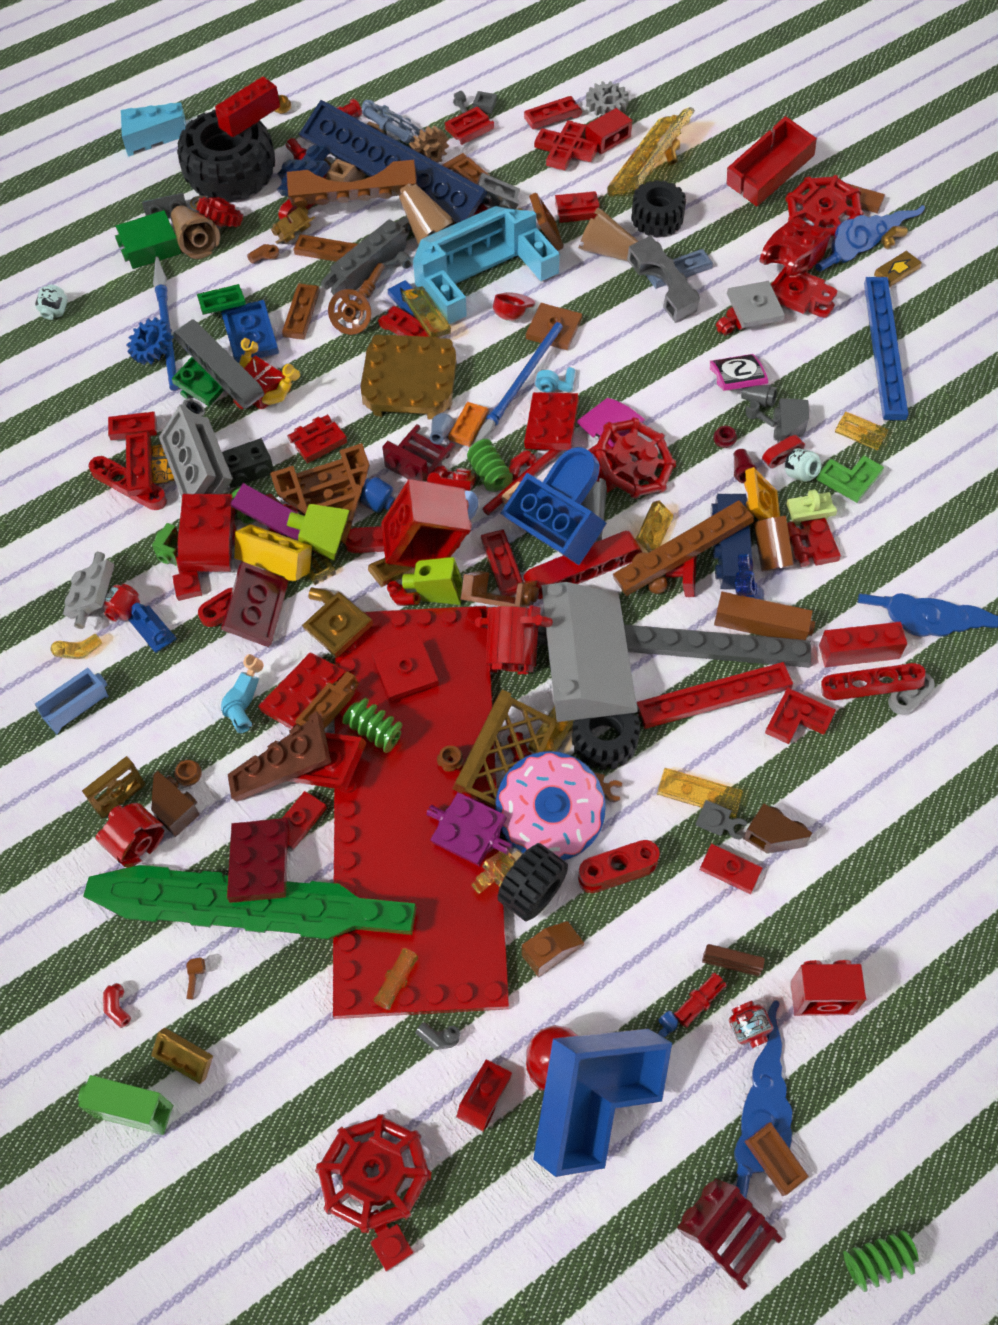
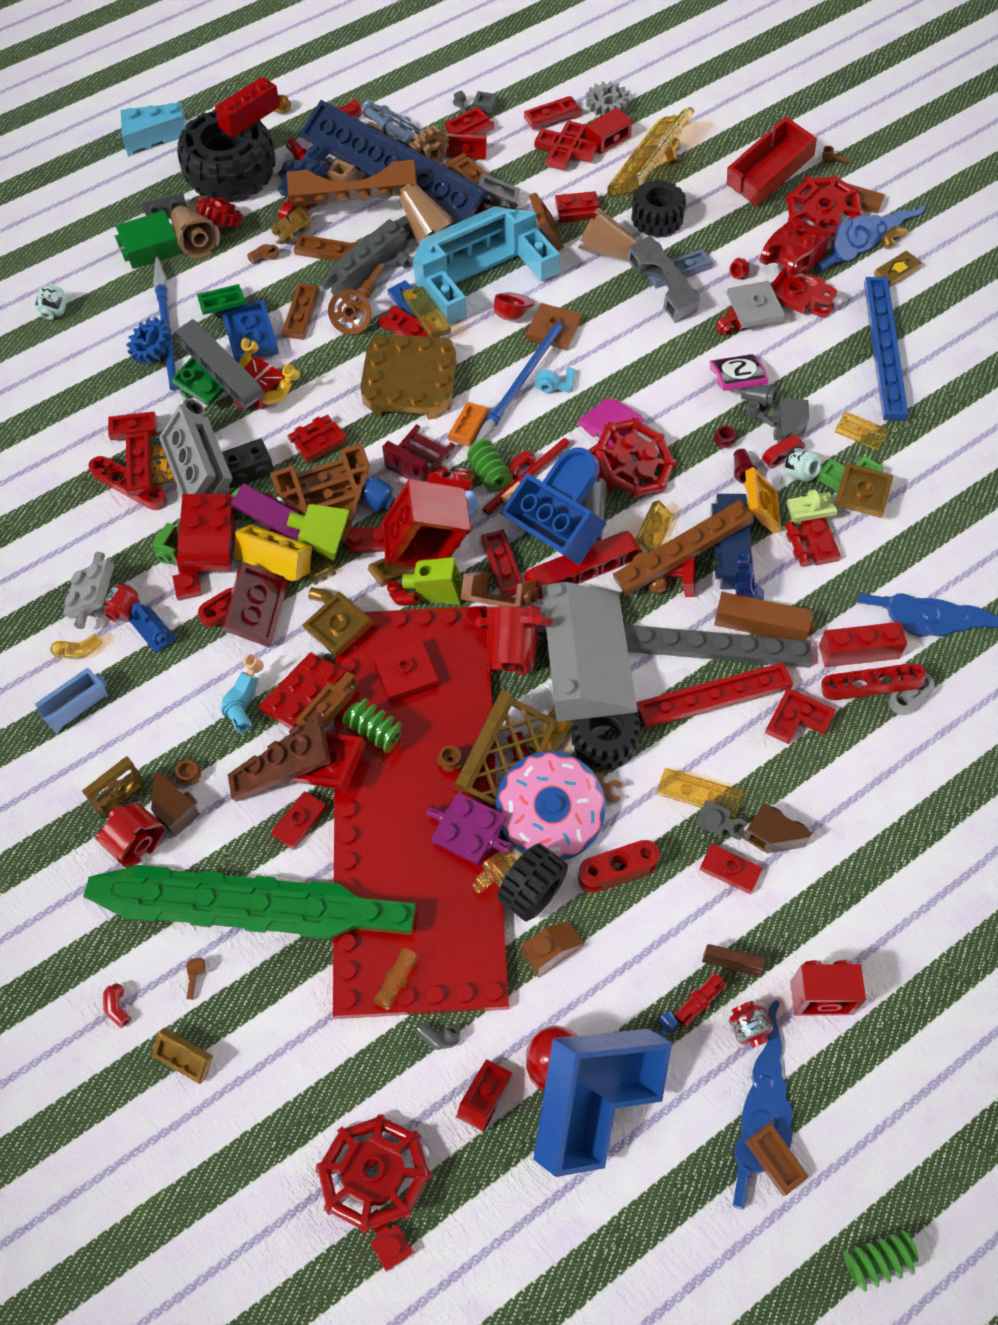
bright green brick [78,1075,174,1136] -> none
dark red plate [227,818,288,903] -> none
sand blue cone [430,413,454,444] -> none
red plate [524,392,579,450] -> none
dark red plate [677,1178,783,1290] -> none
dark orange brick [754,516,793,572] -> none
none -> red plate [446,133,487,159]
none -> red plate [729,257,750,279]
none -> dark orange hand [822,145,851,164]
none -> pearl gold tile [834,462,894,518]

